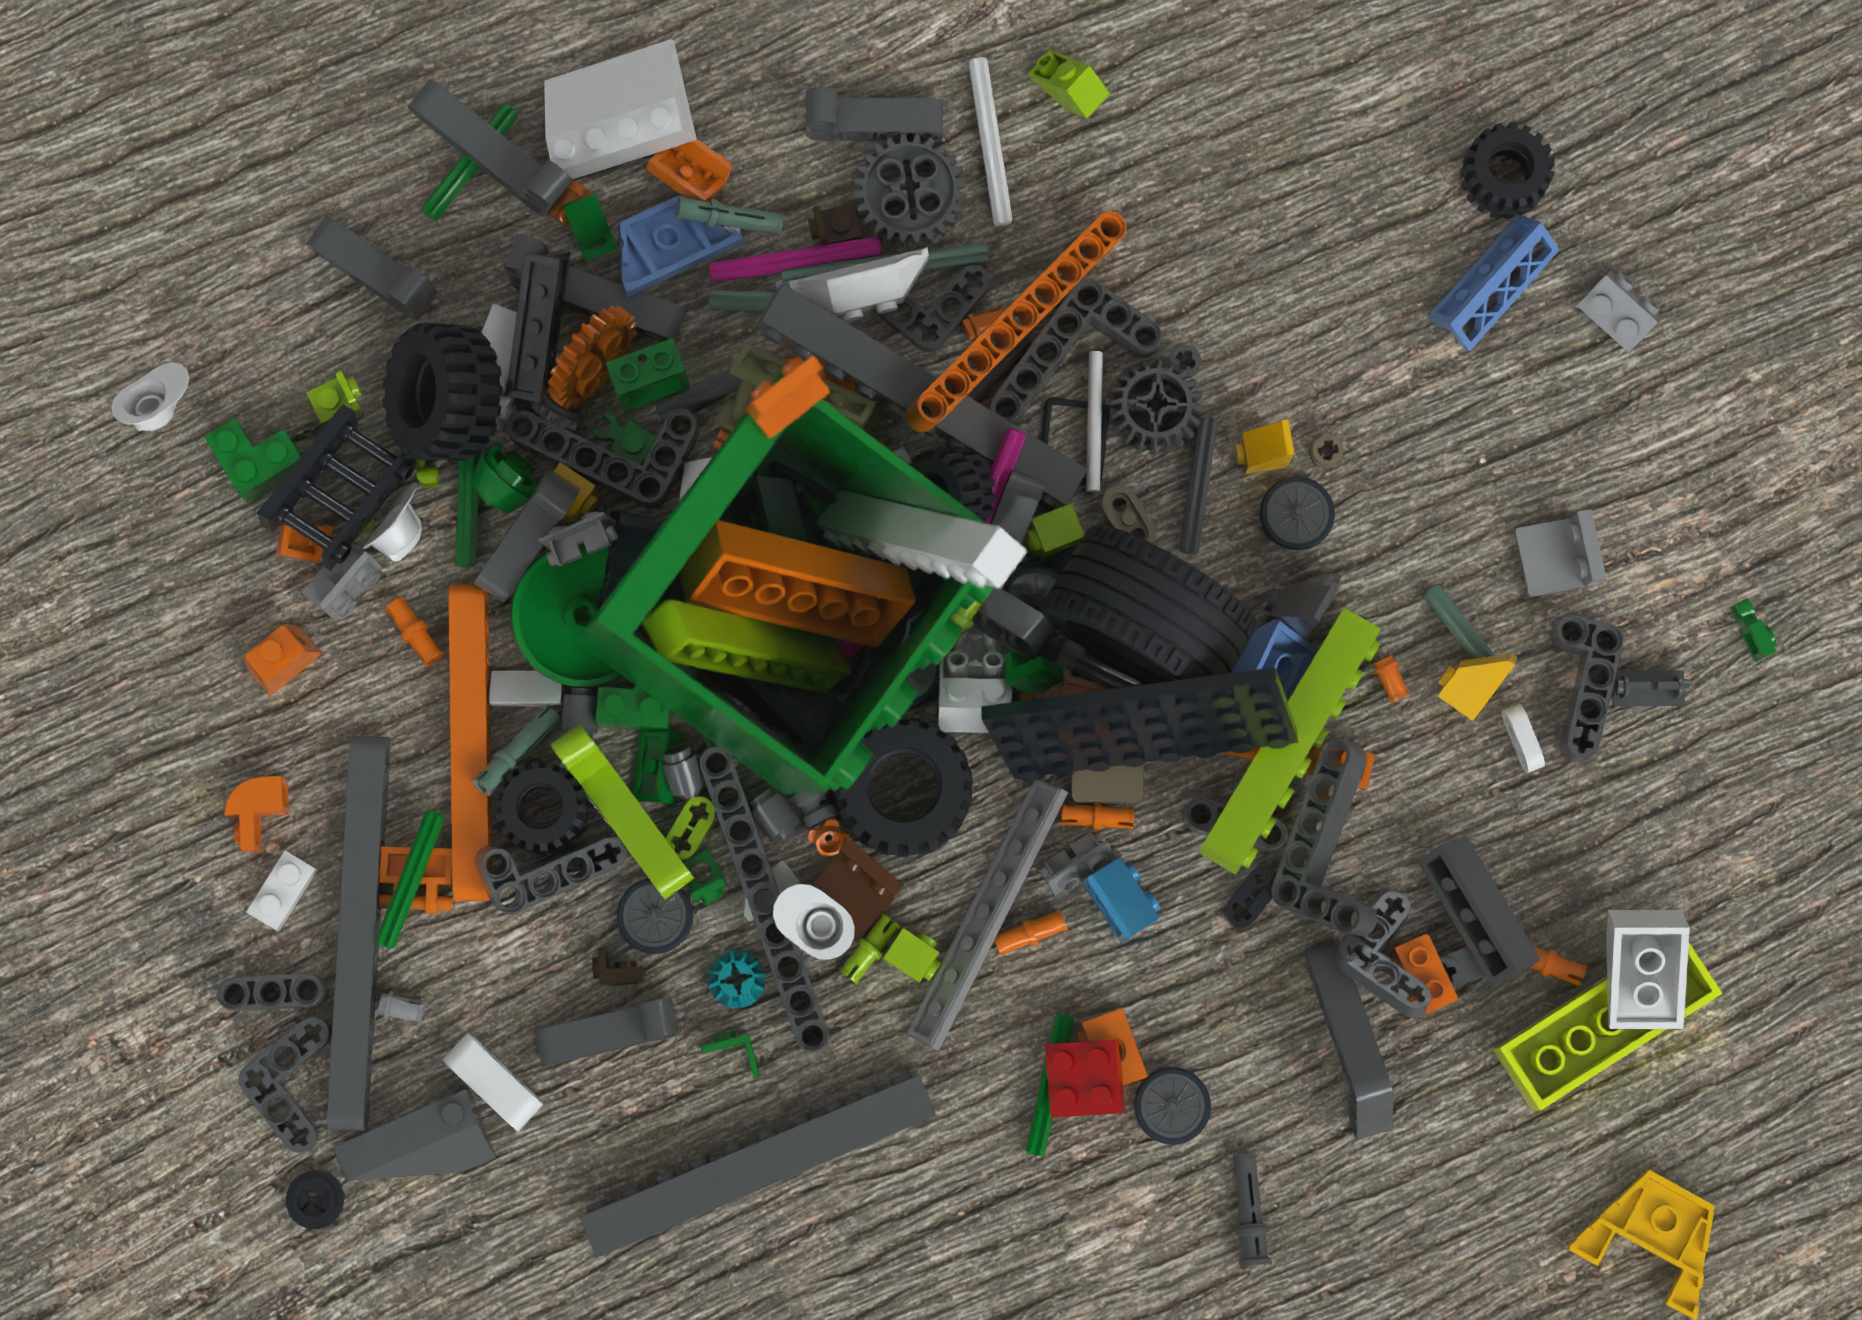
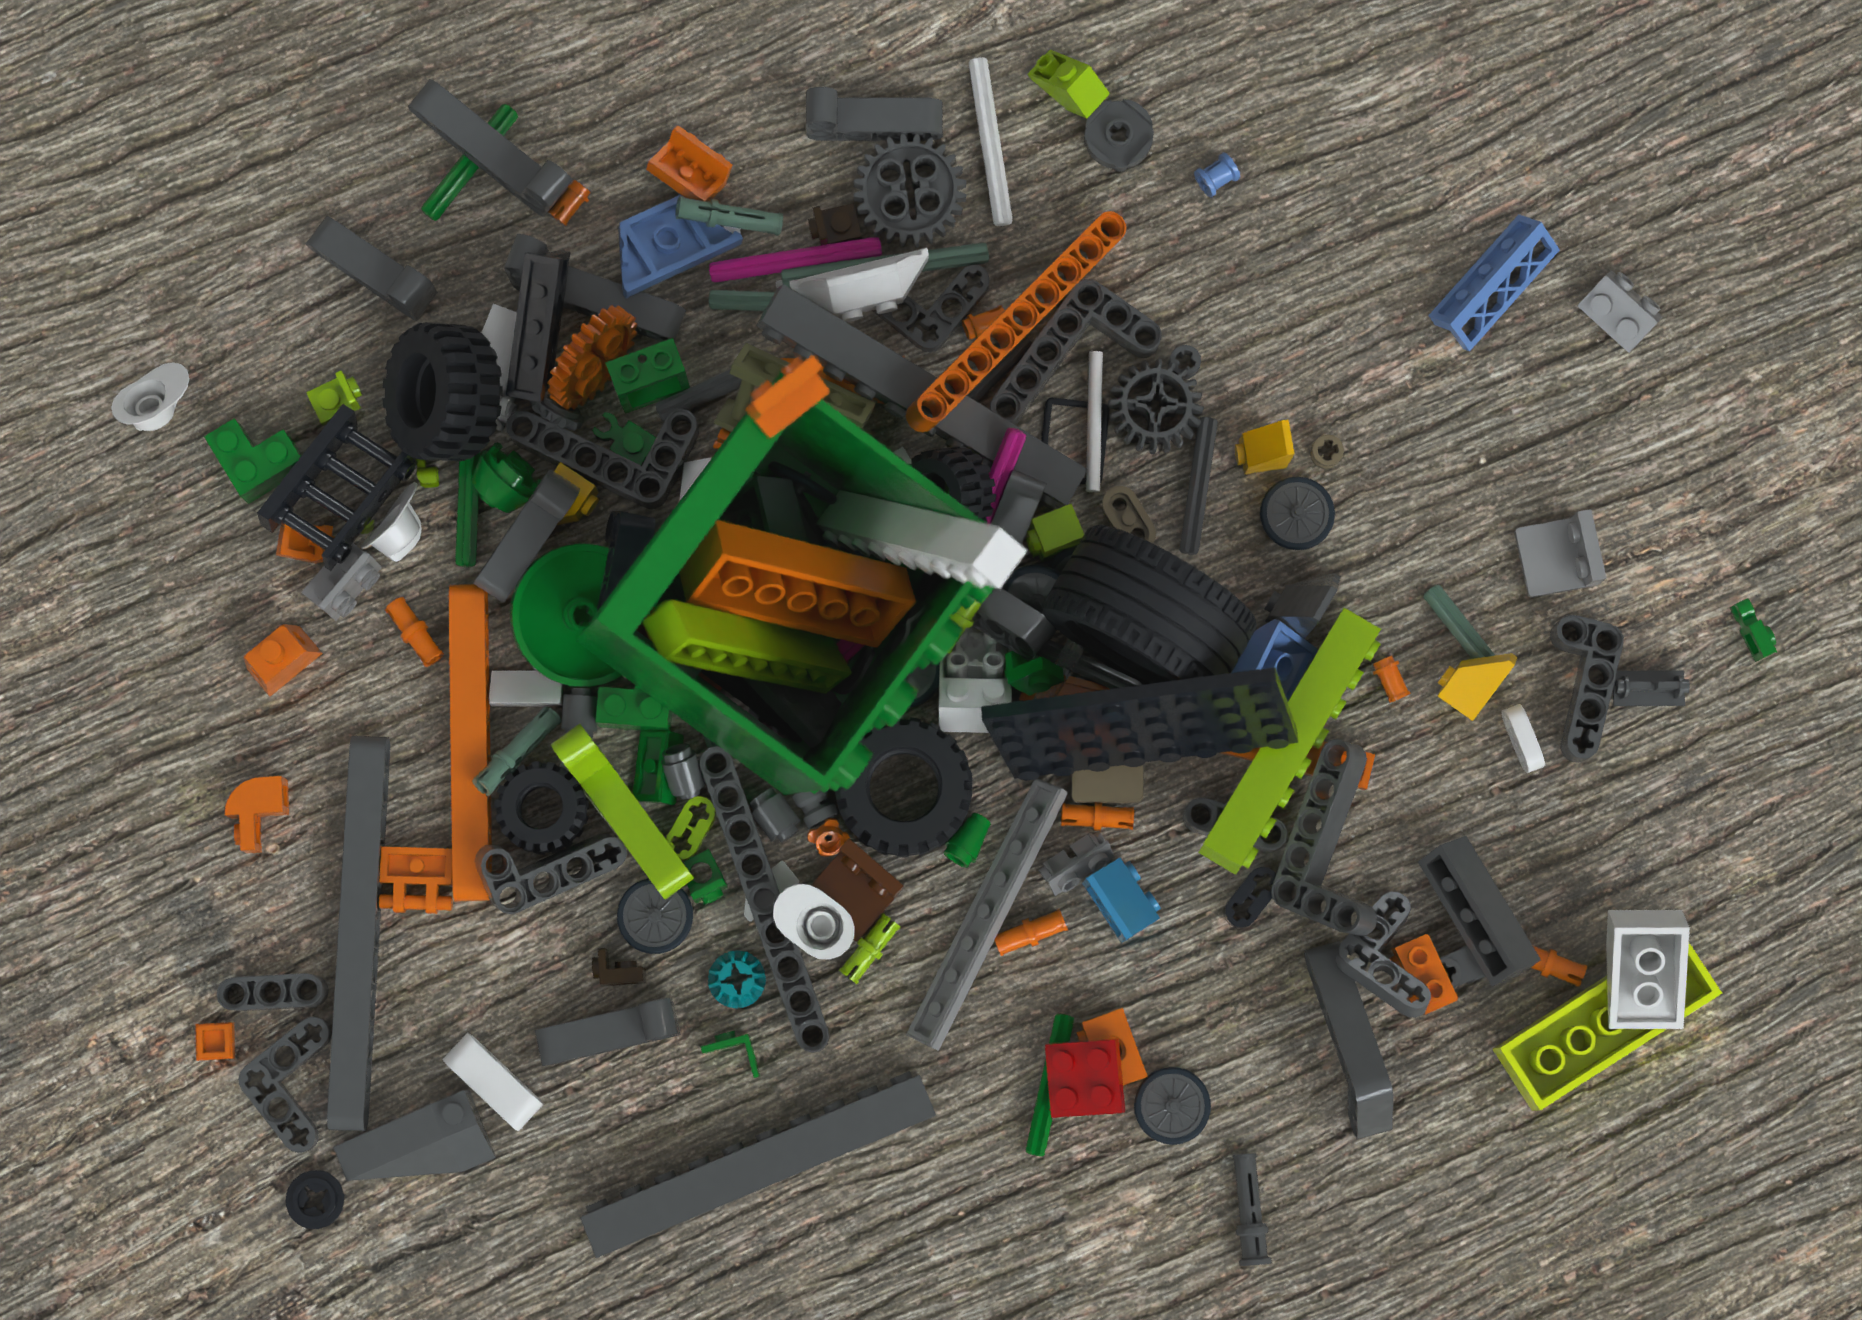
white plate [246,851,317,931] -> none
green axle [375,810,445,949] -> none
light grey pin [378,991,426,1024] -> none
light grey hinge [538,511,618,567] -> none
white slope [544,39,697,180] -> none
green bracket [563,193,618,261] -> none
lime brick [883,928,941,984] -> none
black tyre [1460,122,1555,219] -> none
yellow wing [1566,1170,1715,1320] -> none
none -> orange tile [195,1022,235,1061]
none -> green cone [943,812,991,868]
none -> dark grey plate [1084,99,1154,172]
none -> medium blue bush [1194,152,1241,198]

